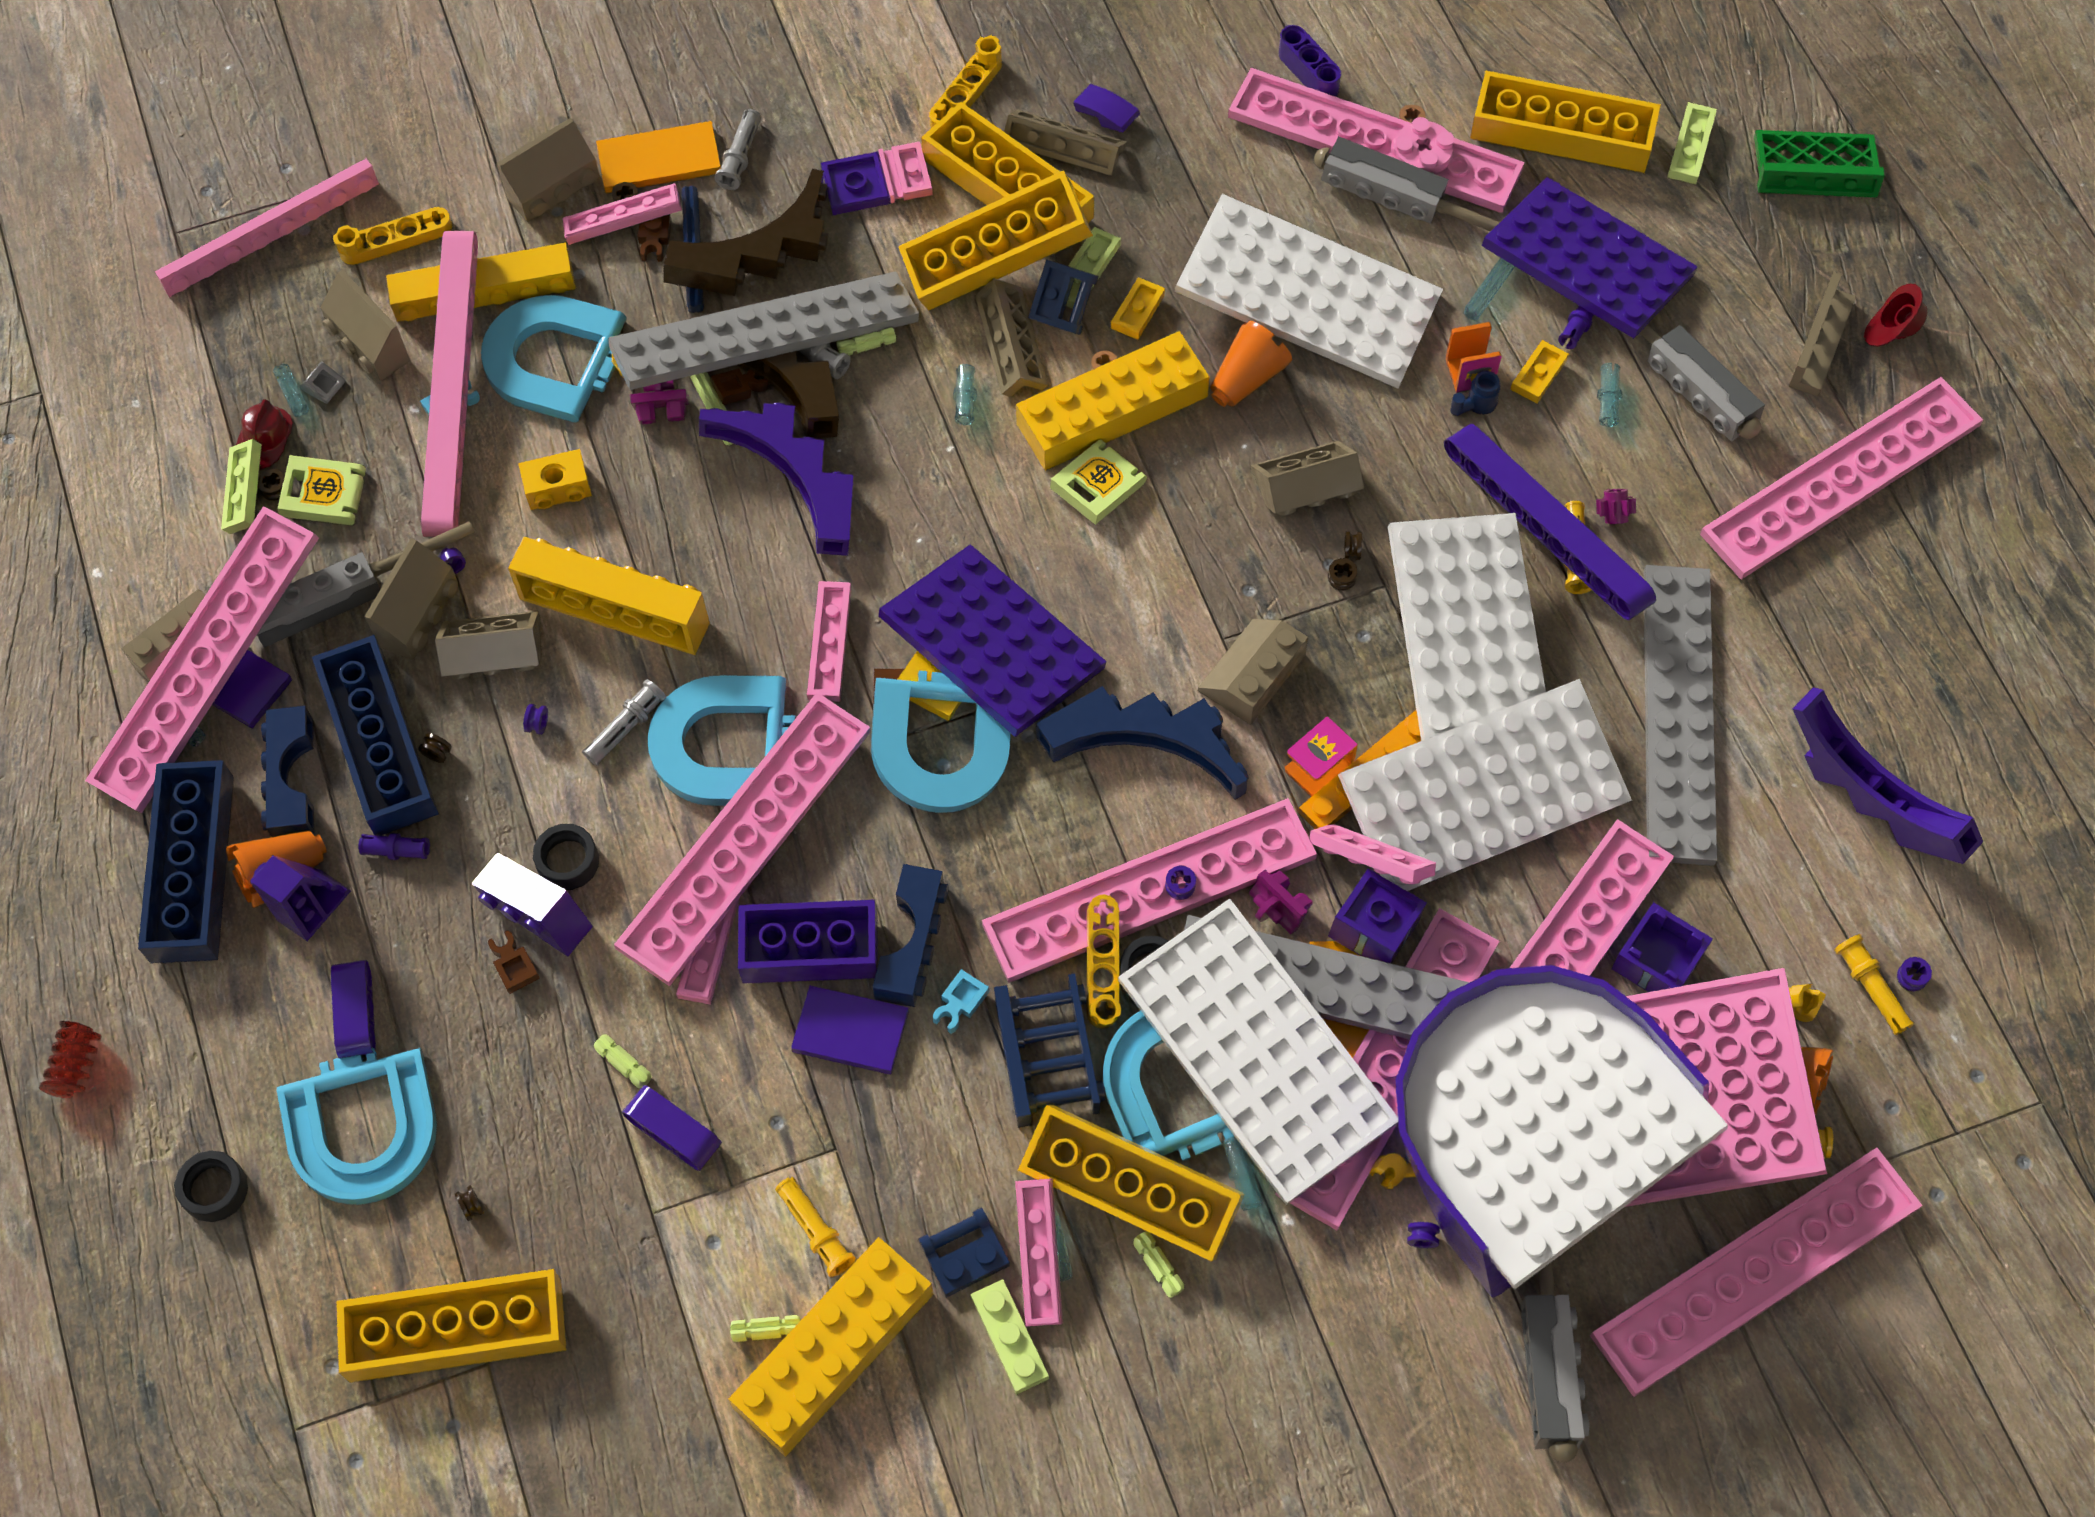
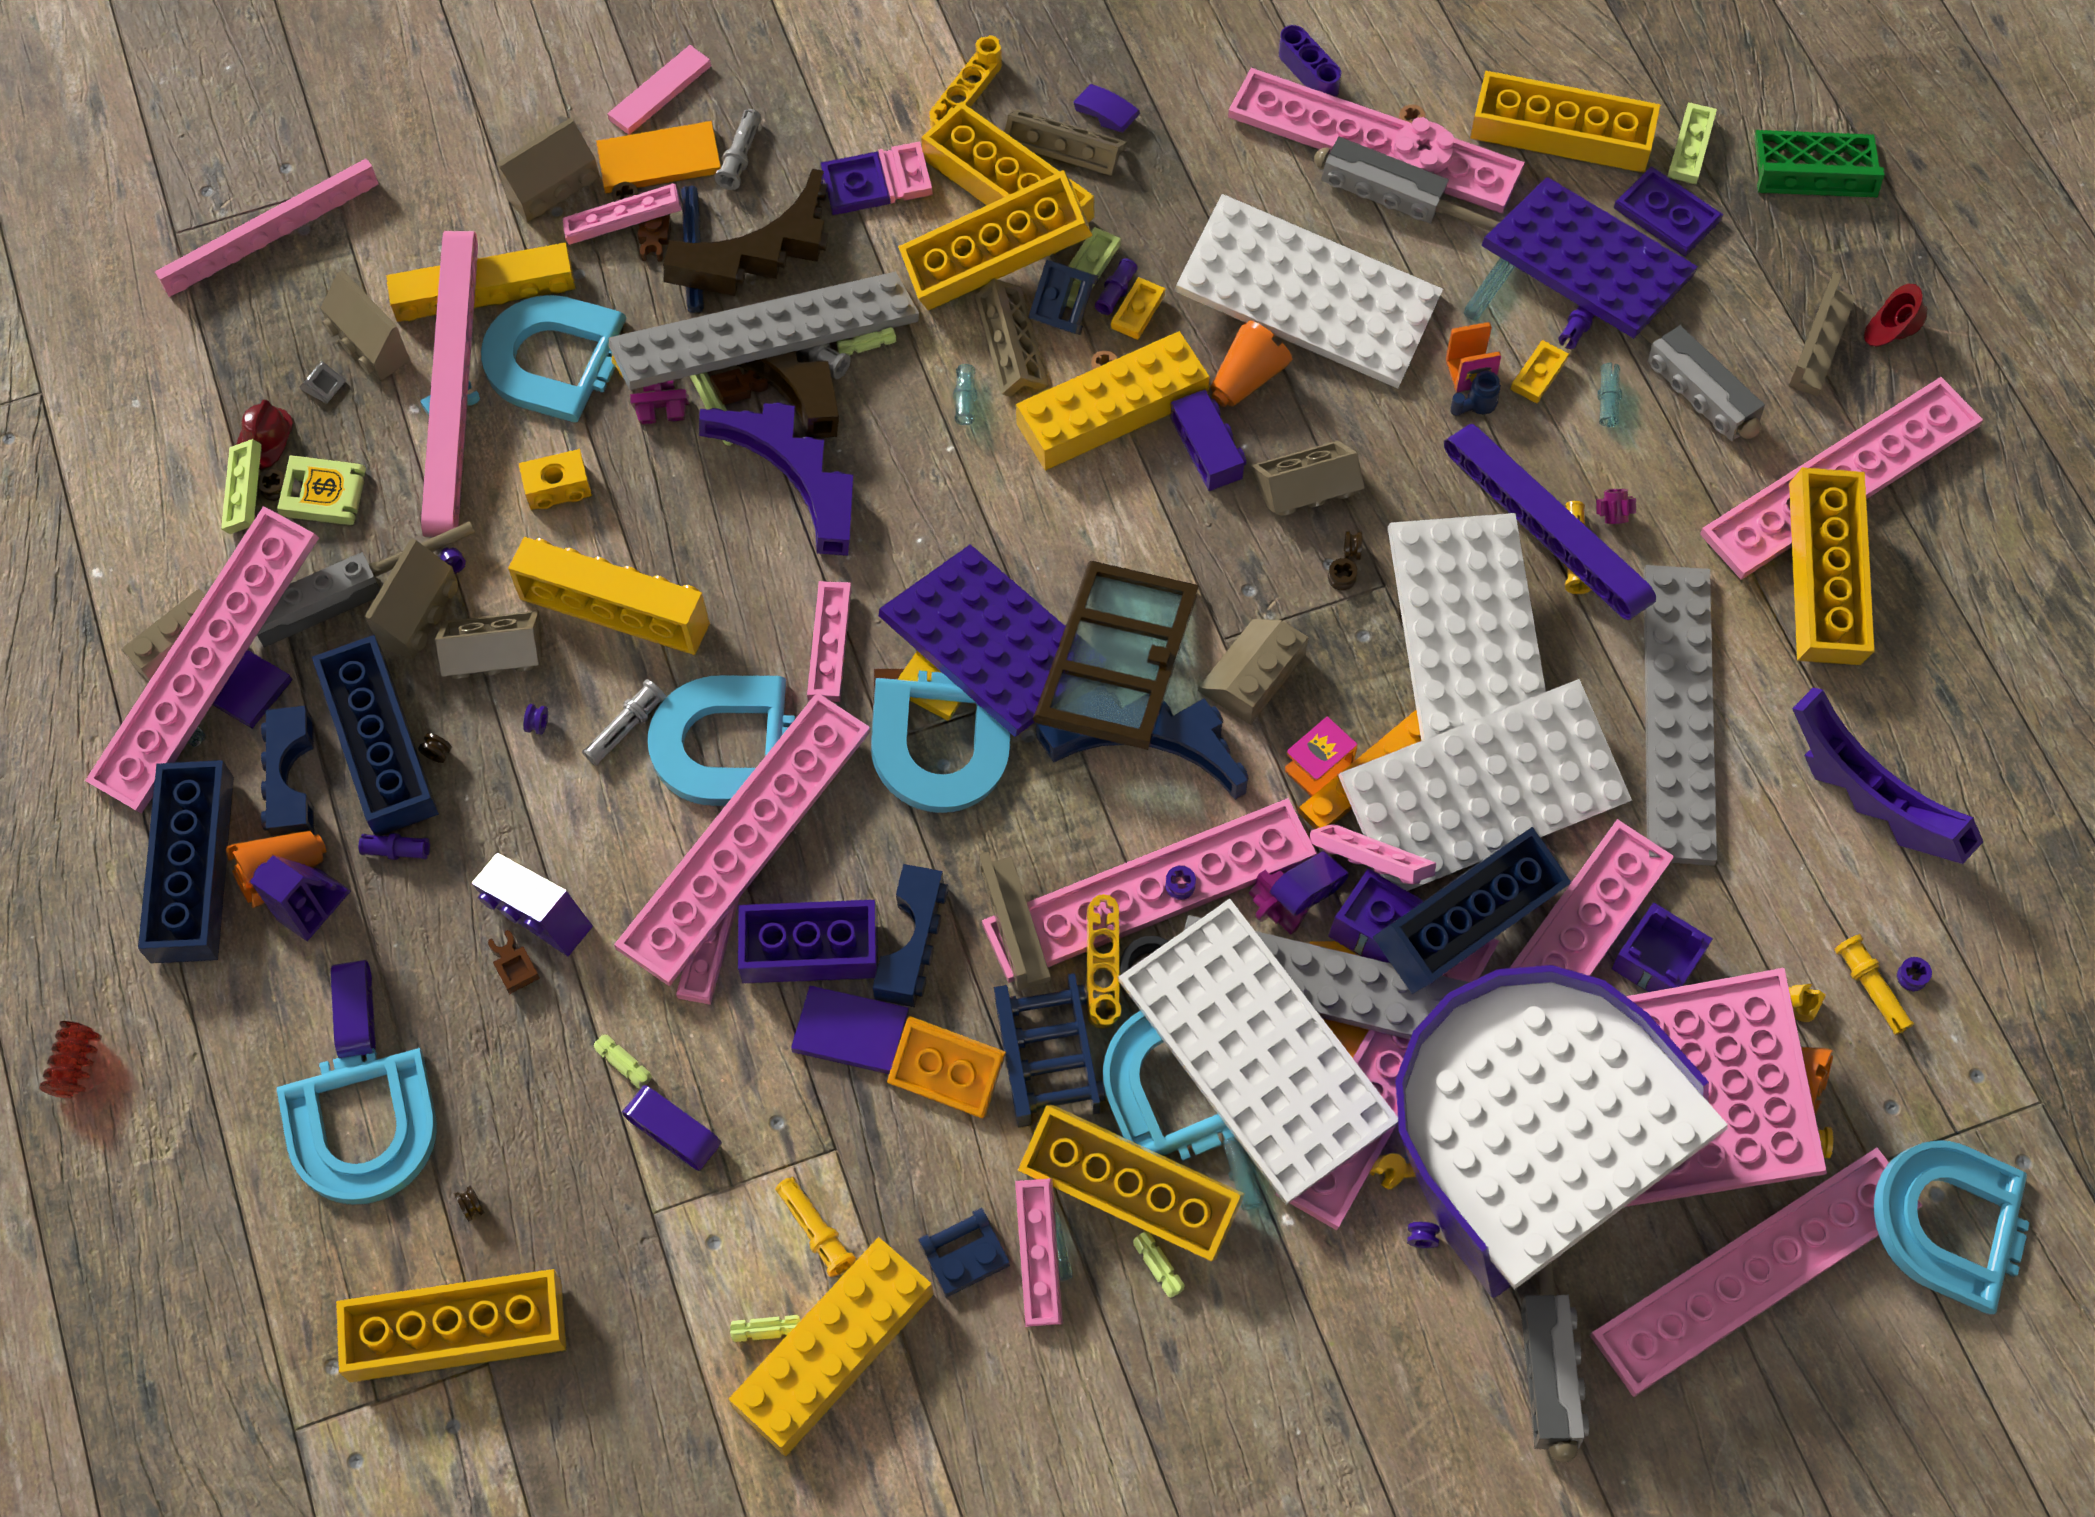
black tyre [174,1150,248,1222] -> none
clear light blue axle [273,363,309,417] -> none
yellow beam [333,207,453,265] -> none
black tyre [533,824,599,890] -> none
medium azure plate [933,969,990,1034] -> none
yellowish green plate [970,1279,1049,1395] -> none
yellowish green container [1050,439,1147,525] -> none
none -> bright pink tile [607,45,711,135]
none -> light orange tile [887,1016,1006,1119]
none -> dark tan fence [979,851,1051,991]
none -> door [1033,561,1199,750]
none -> dark purple pin [1095,258,1138,315]
none -> dark purple brick [1170,390,1247,491]
none -> dark purple beam [1269,851,1349,916]
none -> dark blue brick [1373,827,1572,994]
none -> dark purple tile [1614,166,1723,257]
none -> yellow brick [1789,467,1874,665]
none -> medium azure piece [1874,1140,2029,1314]

